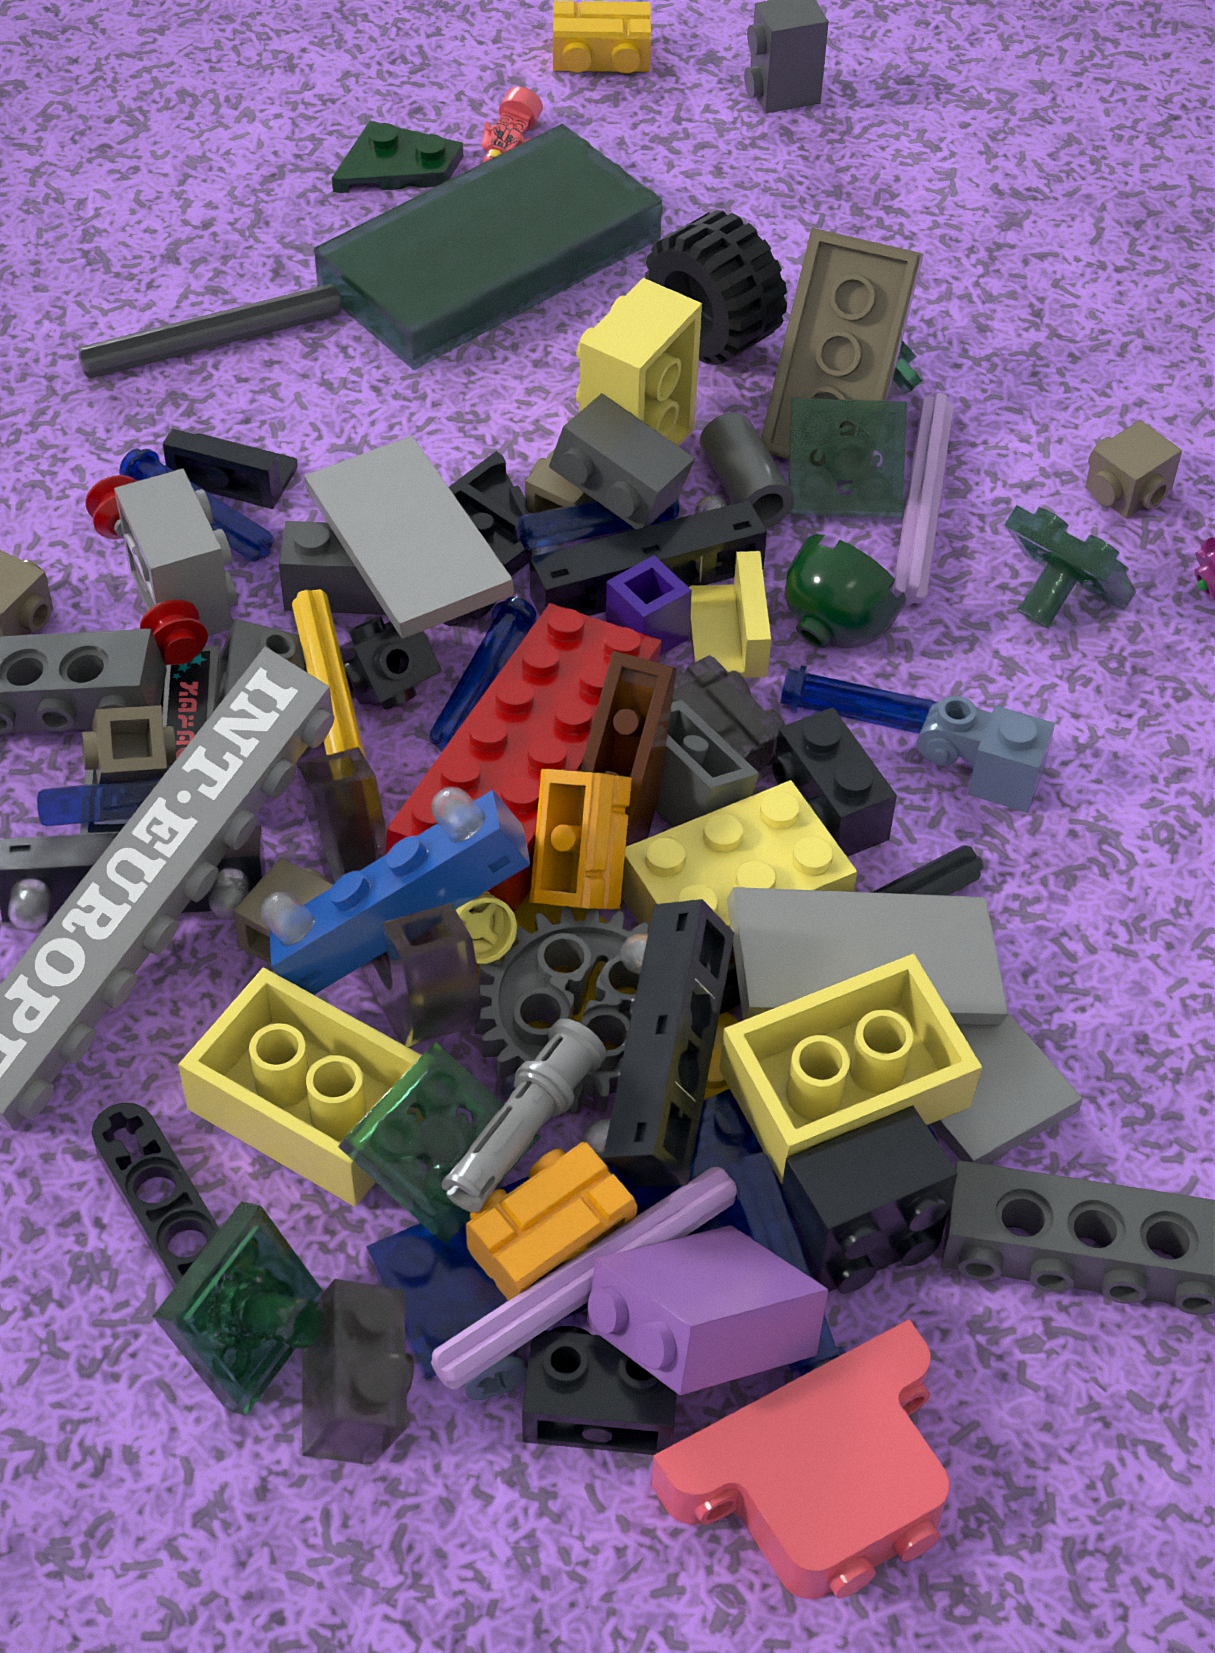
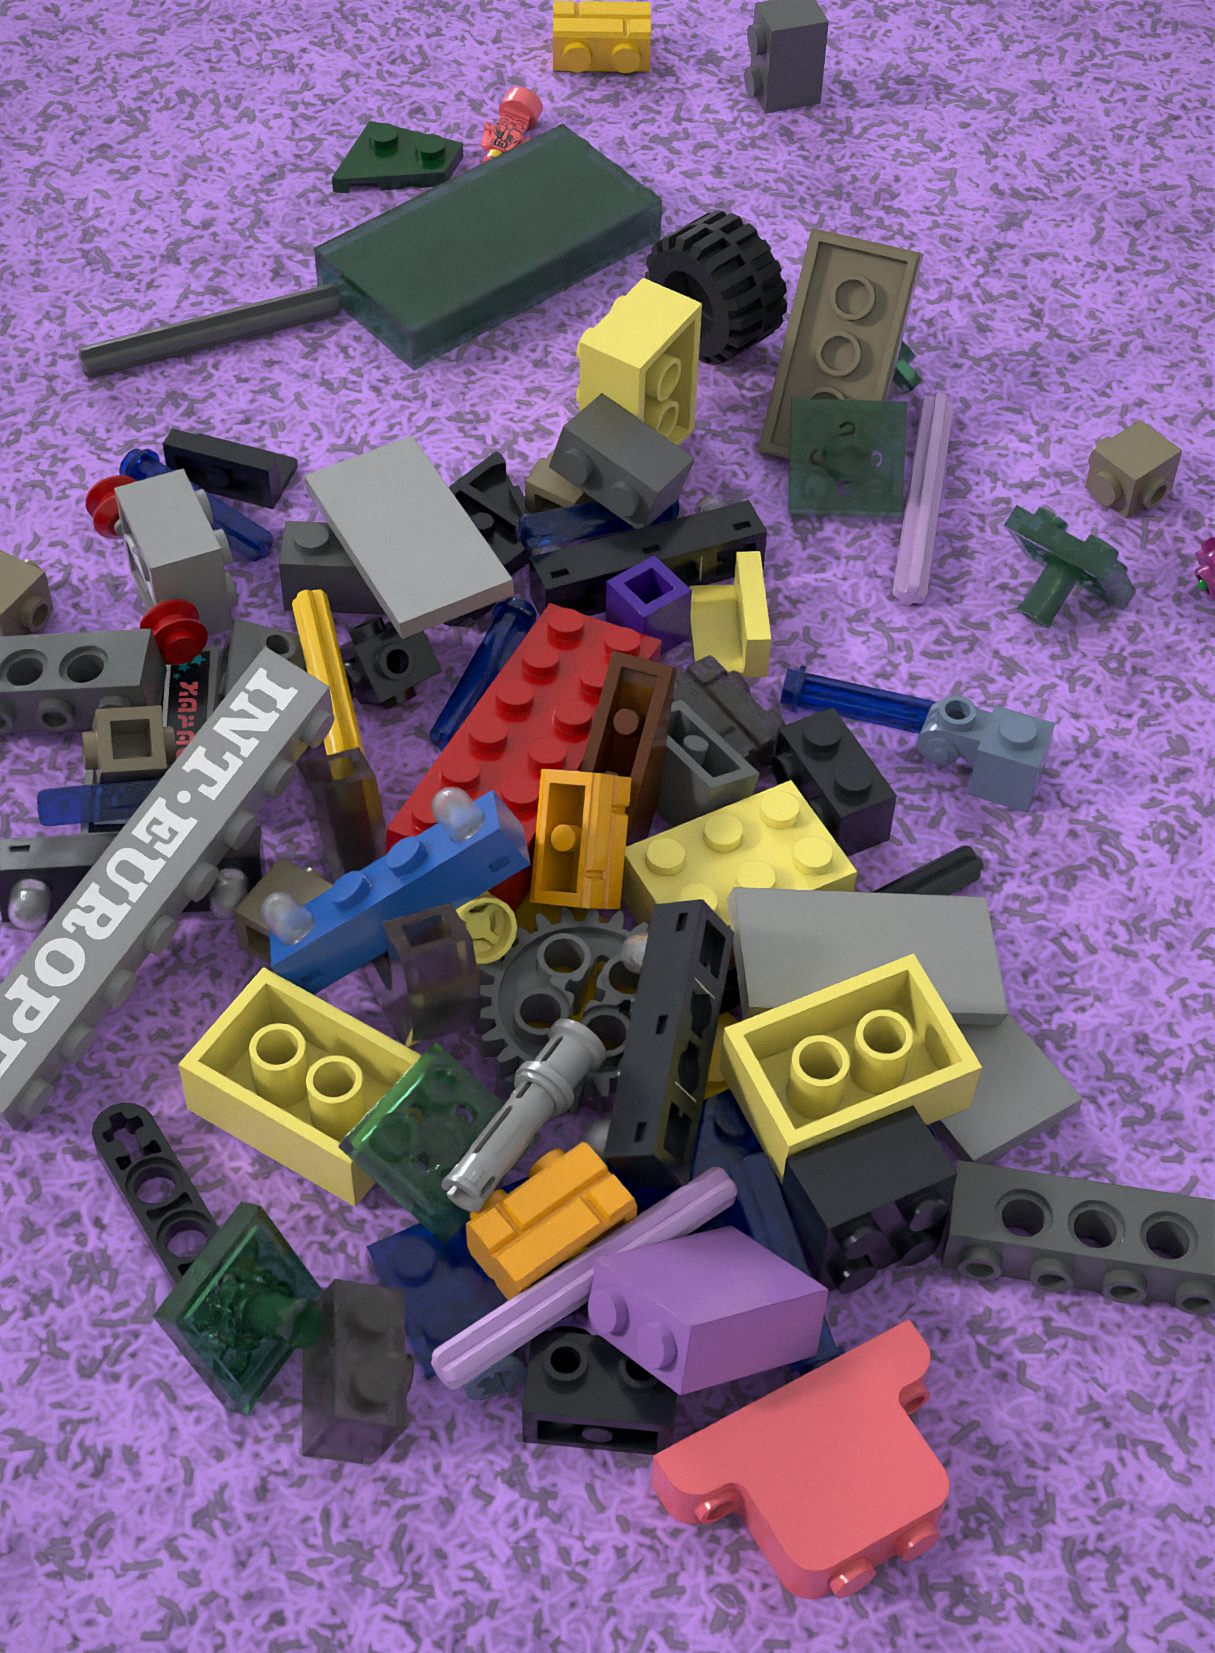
dark grey brick [700,412,794,528] -> none
dark green cylinder [784,534,907,648] -> none

